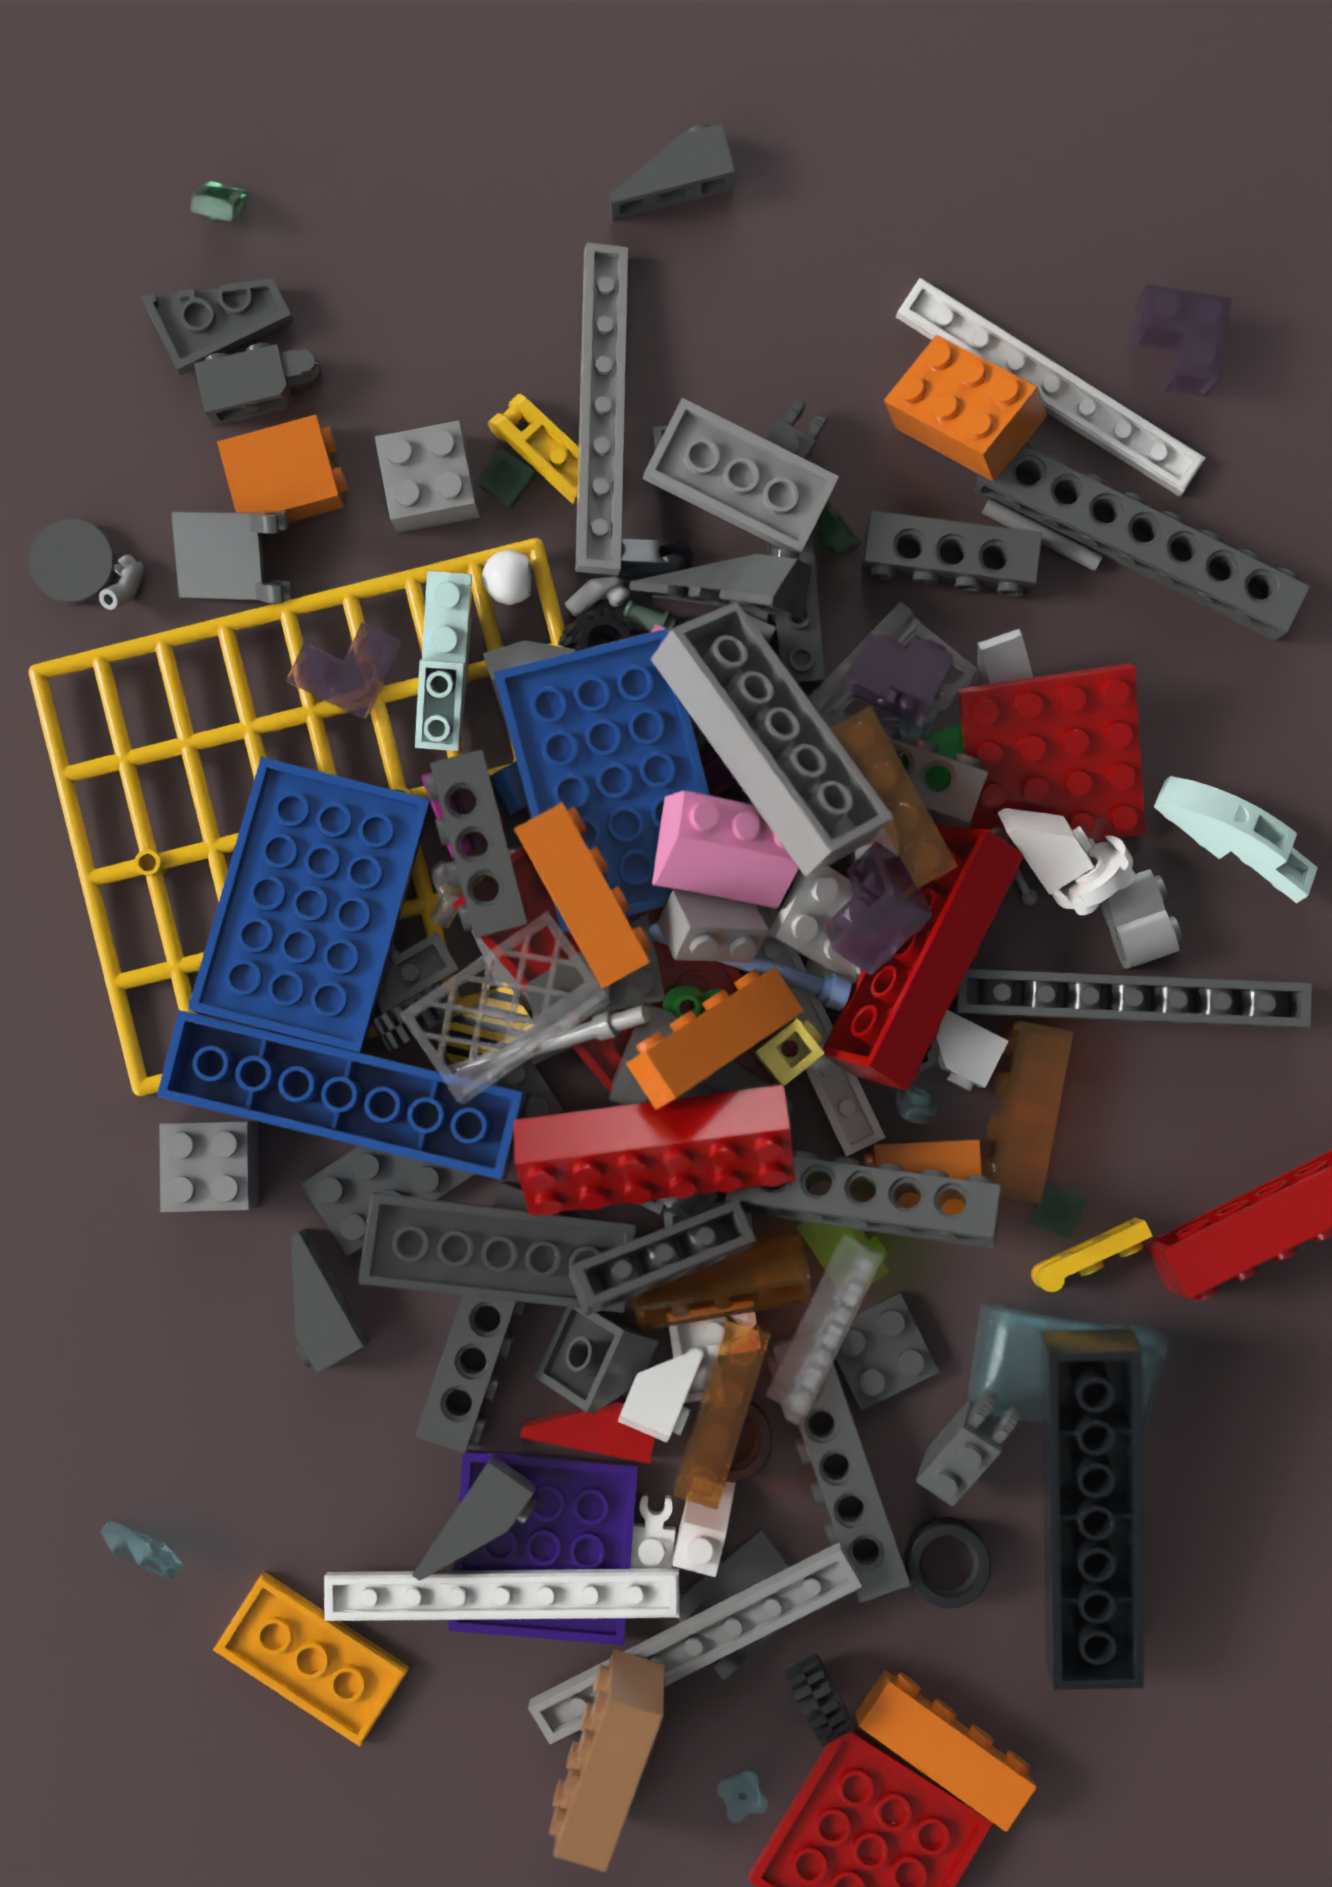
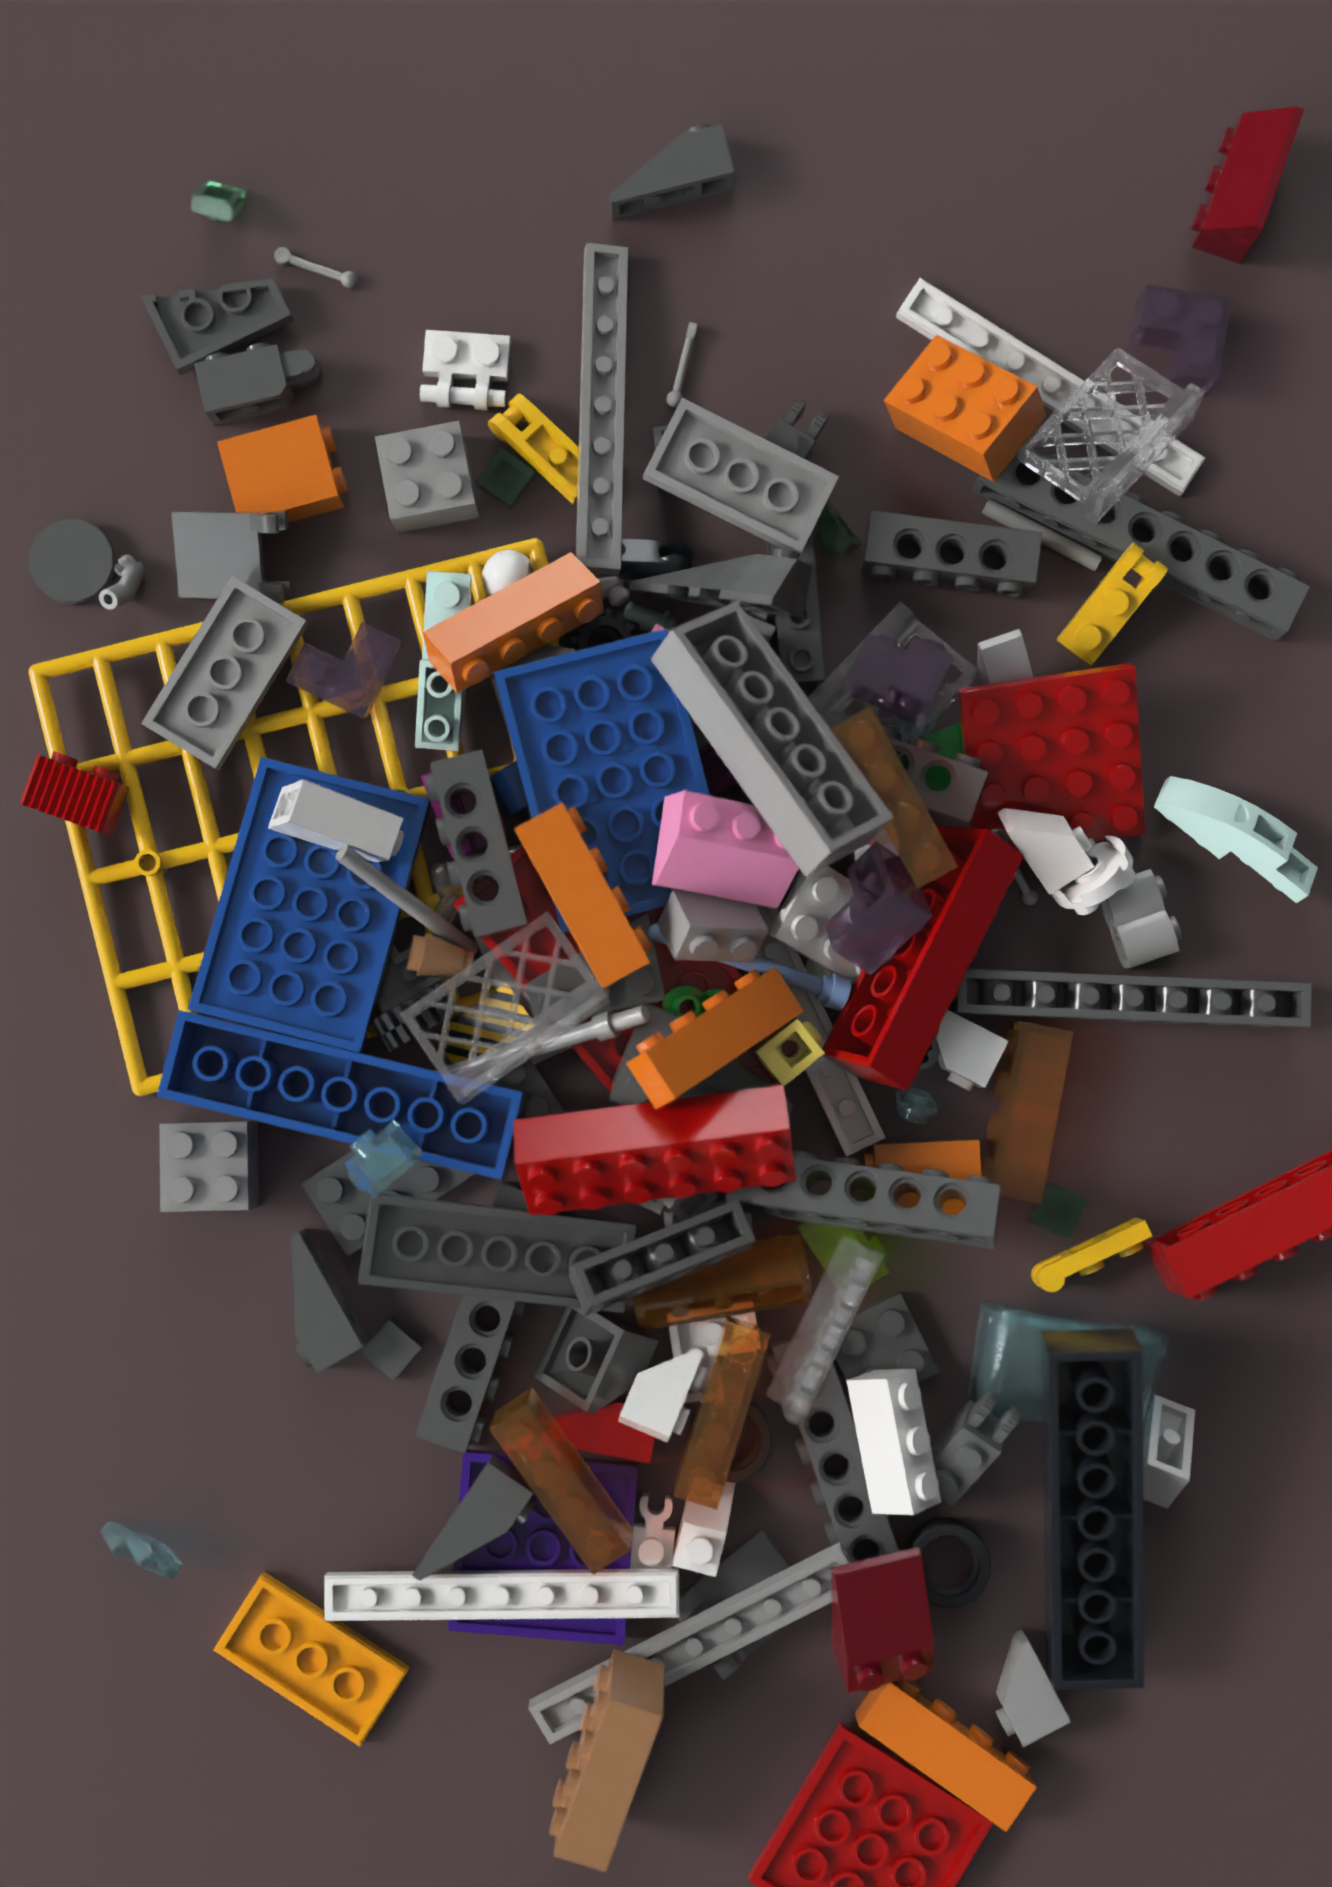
clear light blue plate [717,1770,768,1823] -> none
black tyre [785,1653,855,1746] -> none
none -> red brick [20,751,129,836]
none -> light grey plate [141,576,309,770]
none -> white slope [268,779,404,862]
none -> light grey hinge [274,247,358,288]
none -> light grey bar [335,845,479,955]
none -> clear light blue brick [344,1120,423,1198]
none -> dark grey tile [360,1318,423,1381]
none -> medium nougat cone [407,933,474,977]
none -> white plate [420,330,511,411]
none -> orange brick [423,552,604,693]
none -> clear orange brick [489,1388,633,1575]
none -> light grey hinge [666,322,698,408]
none -> dark red slope [831,1547,934,1693]
none -> white brick [847,1369,941,1515]
none -> light grey slope [995,1629,1071,1747]
none -> clear fence [1015,347,1205,524]
none -> yellow plate [1057,542,1168,666]
none -> white slope [1143,1394,1195,1508]
none -> dark red slope [1190,106,1304,263]

